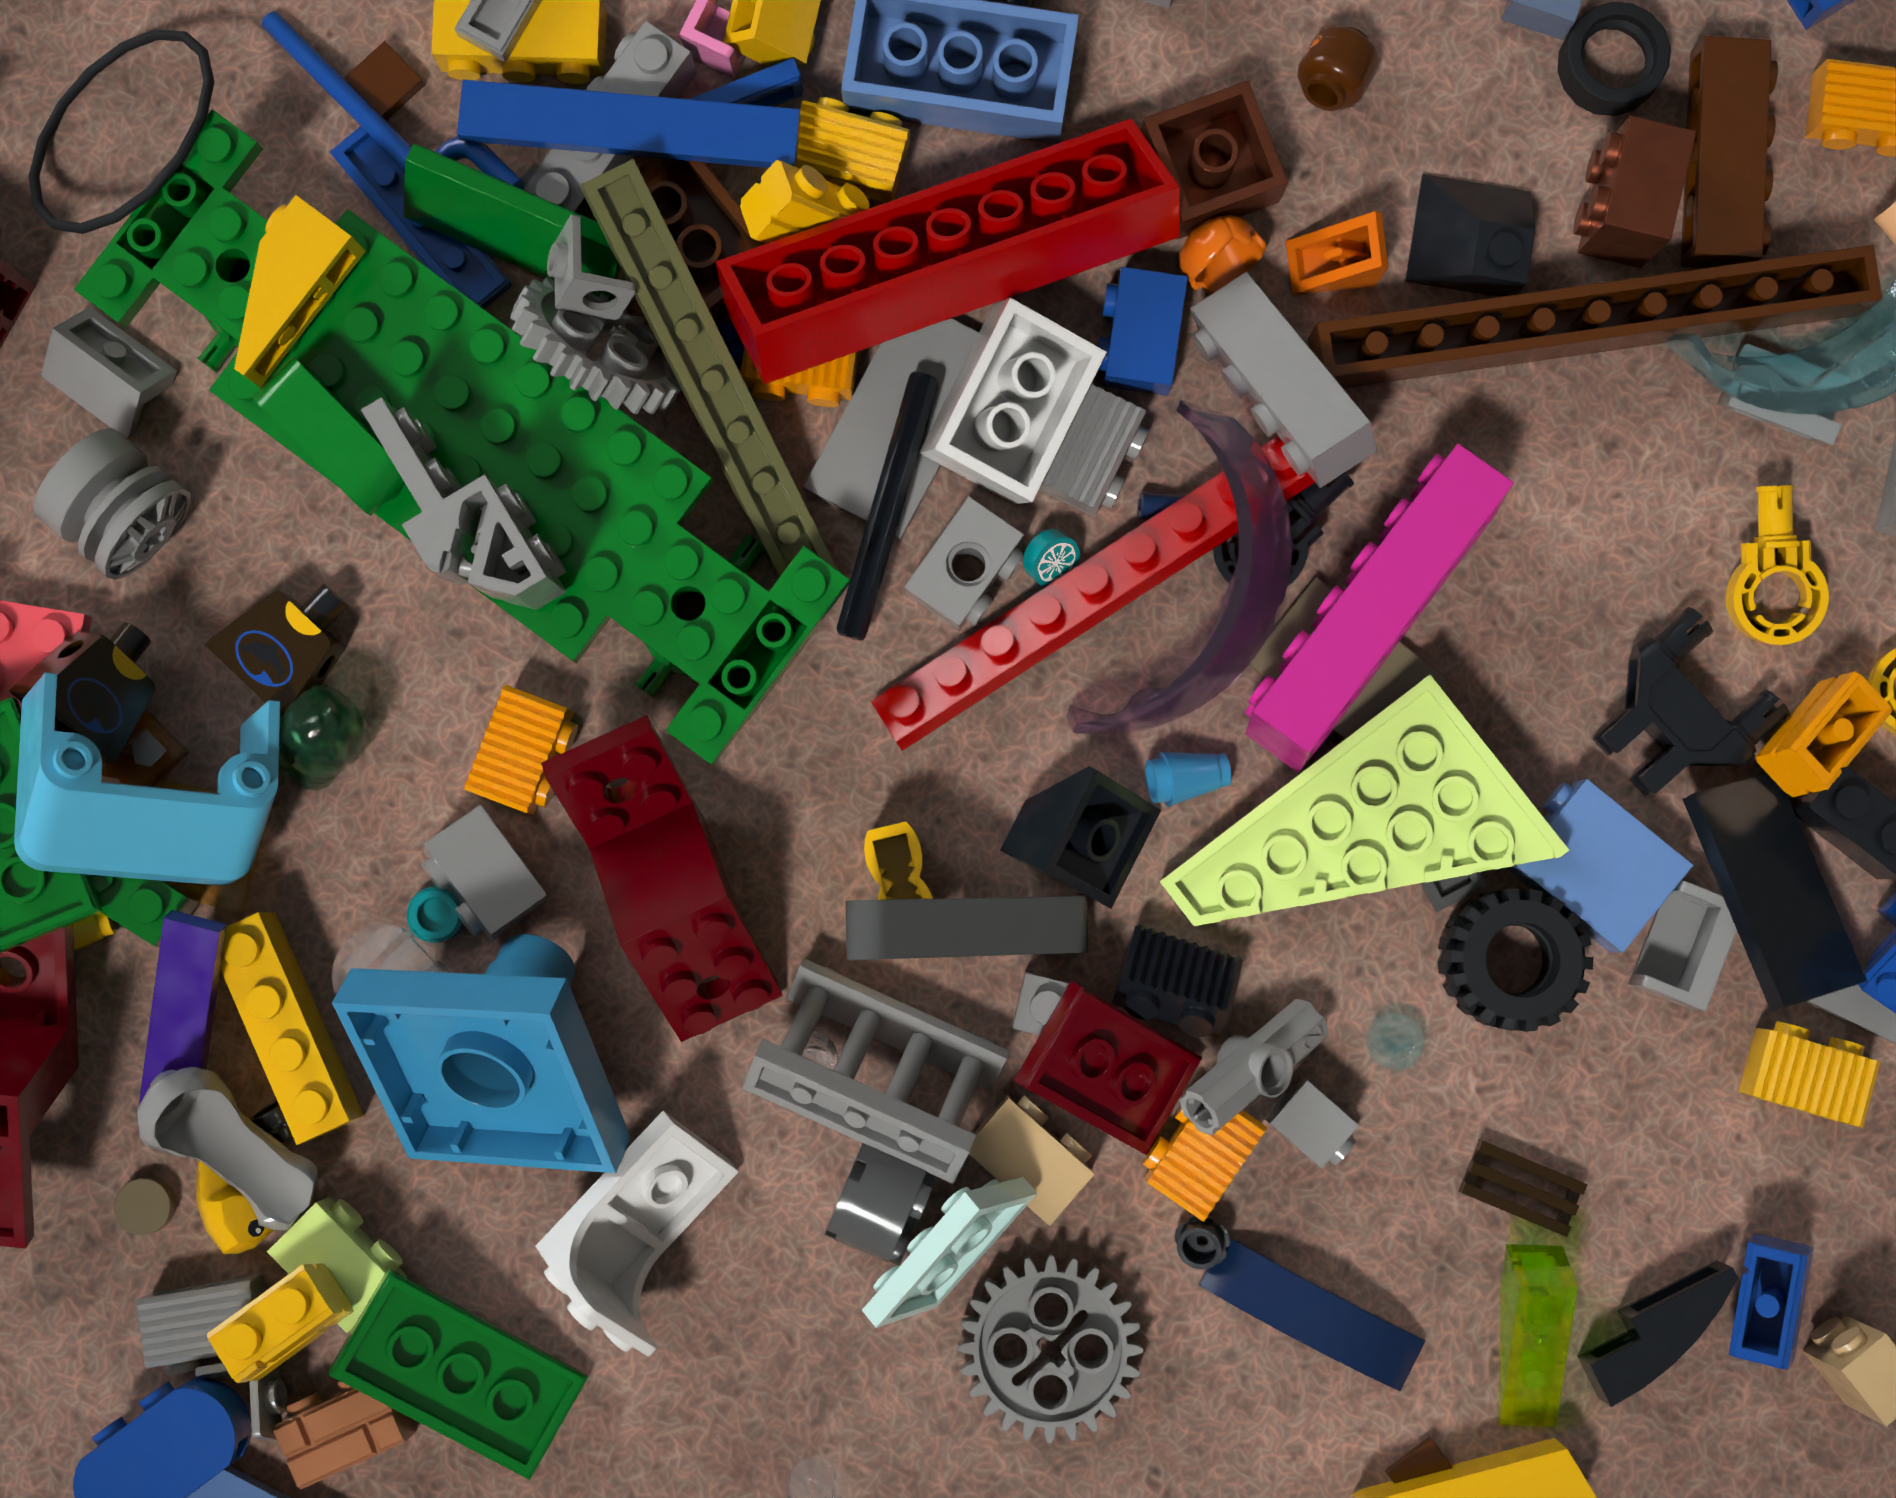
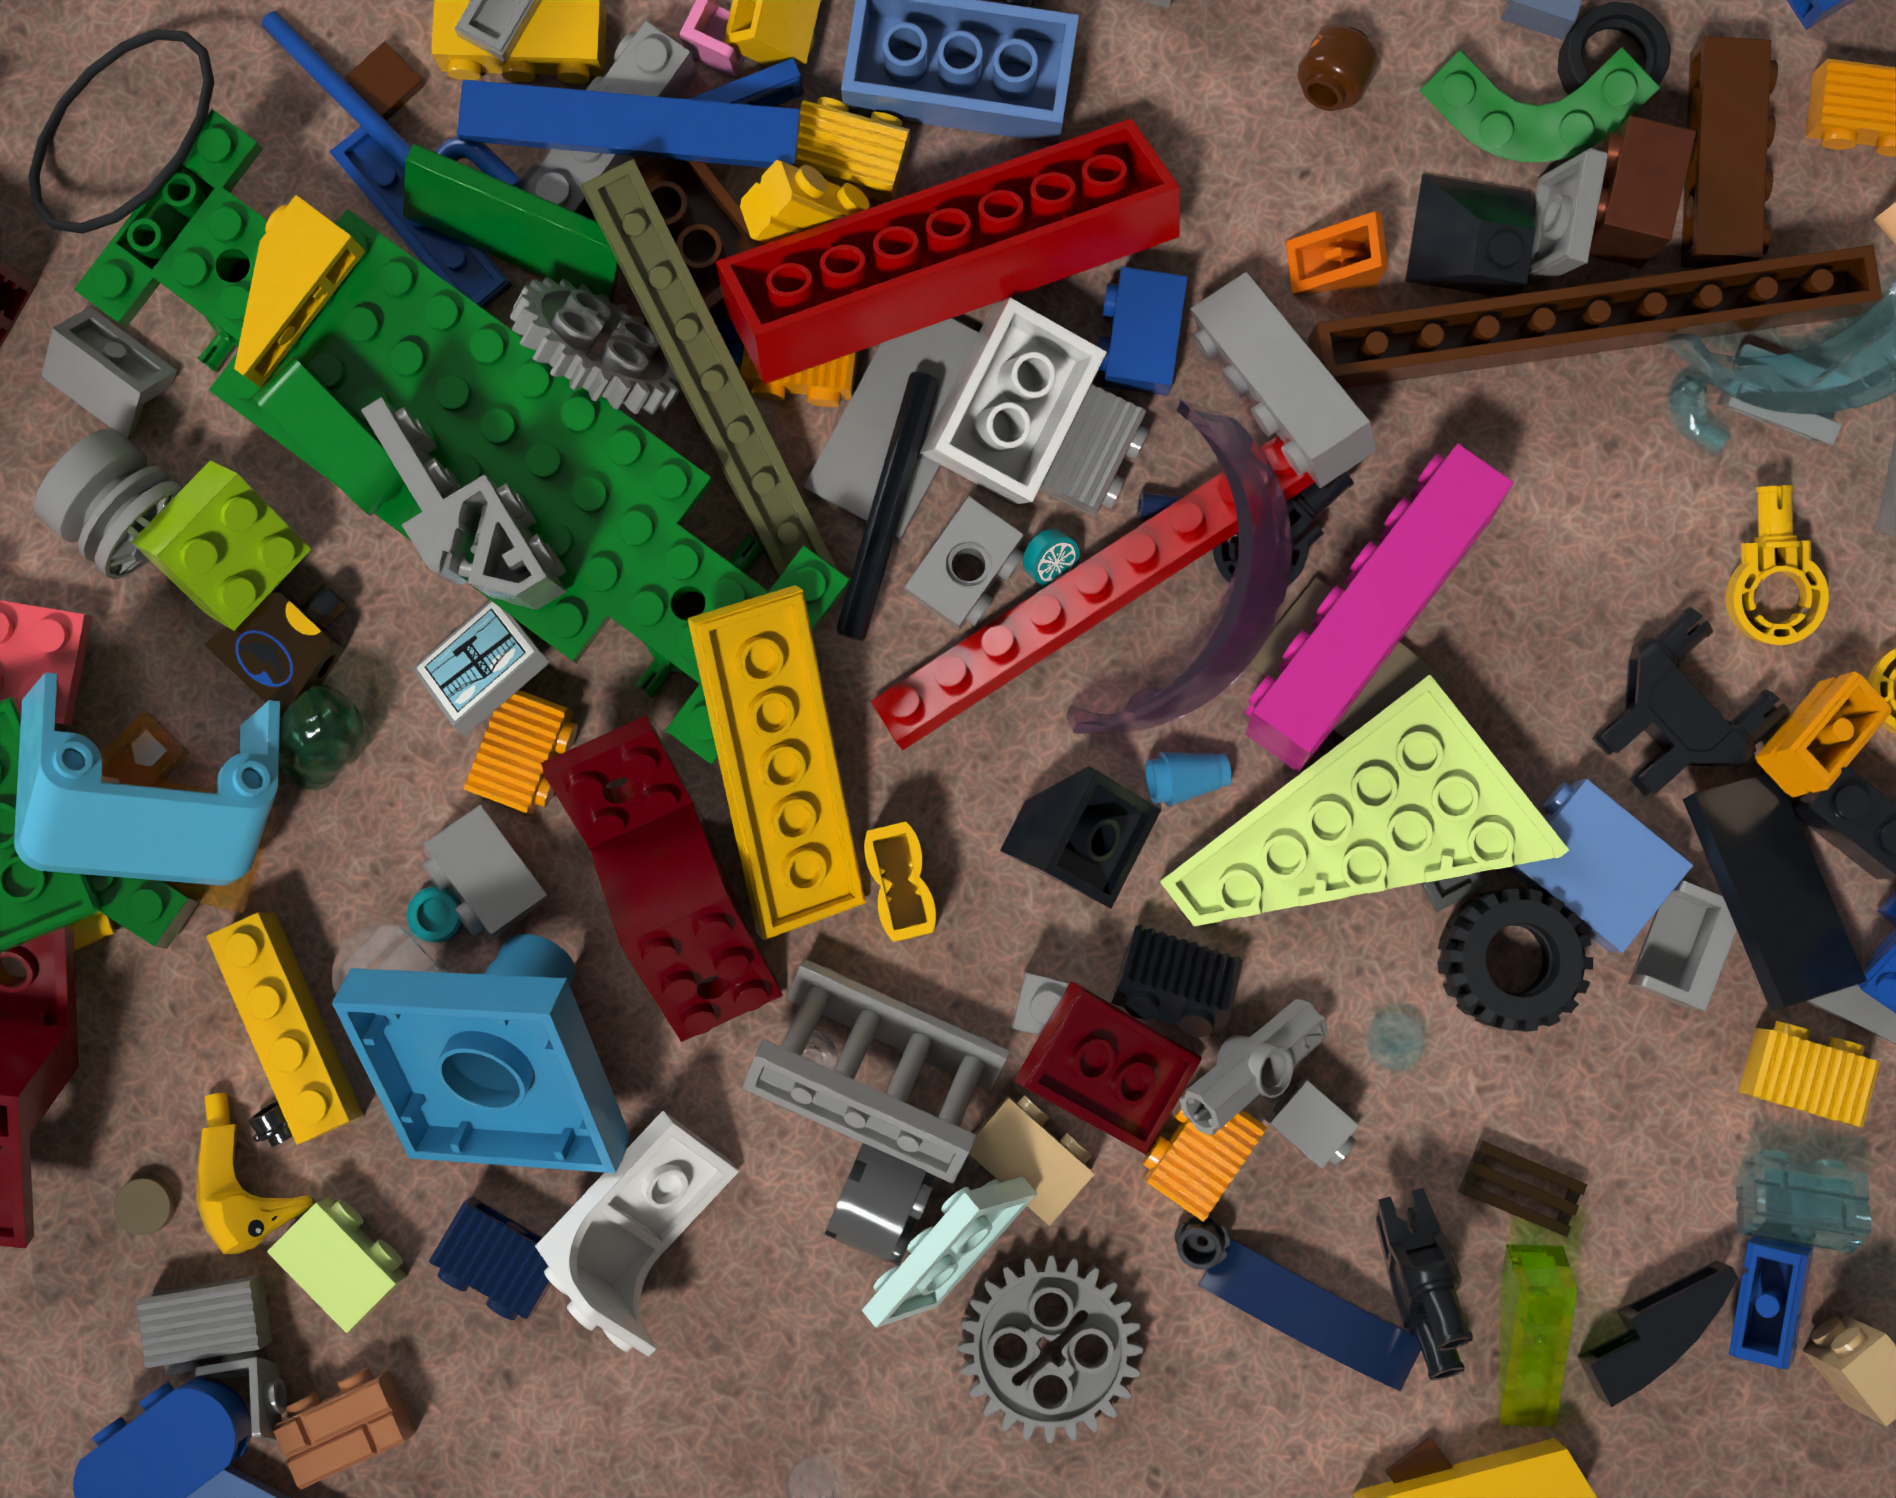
dark brown torso [9,622,155,764] -> none
dark purple tile [137,910,227,1117] -> none
light grey hair [137,1067,318,1231] -> none
yellow brick [207,1263,354,1383] -> none
green tile [327,1268,588,1480] -> none
light grey bracket [547,214,635,320] -> none
dark grey beam [845,896,1088,960] -> none
copper brick [1141,80,1288,240] -> none
orange hair [1179,215,1267,295] -> none
none -> lime brick [131,460,311,631]
none -> tile [412,600,550,737]
none -> dark blue brick [429,1196,551,1320]
none -> yellow tile [687,585,866,940]
none -> black connector [1376,1188,1473,1381]
none -> green plate [1419,47,1661,163]
none -> light grey tile [1527,148,1608,286]
none -> clear light blue arm [1669,375,1731,456]
none -> clear light blue brick [1736,1150,1872,1253]

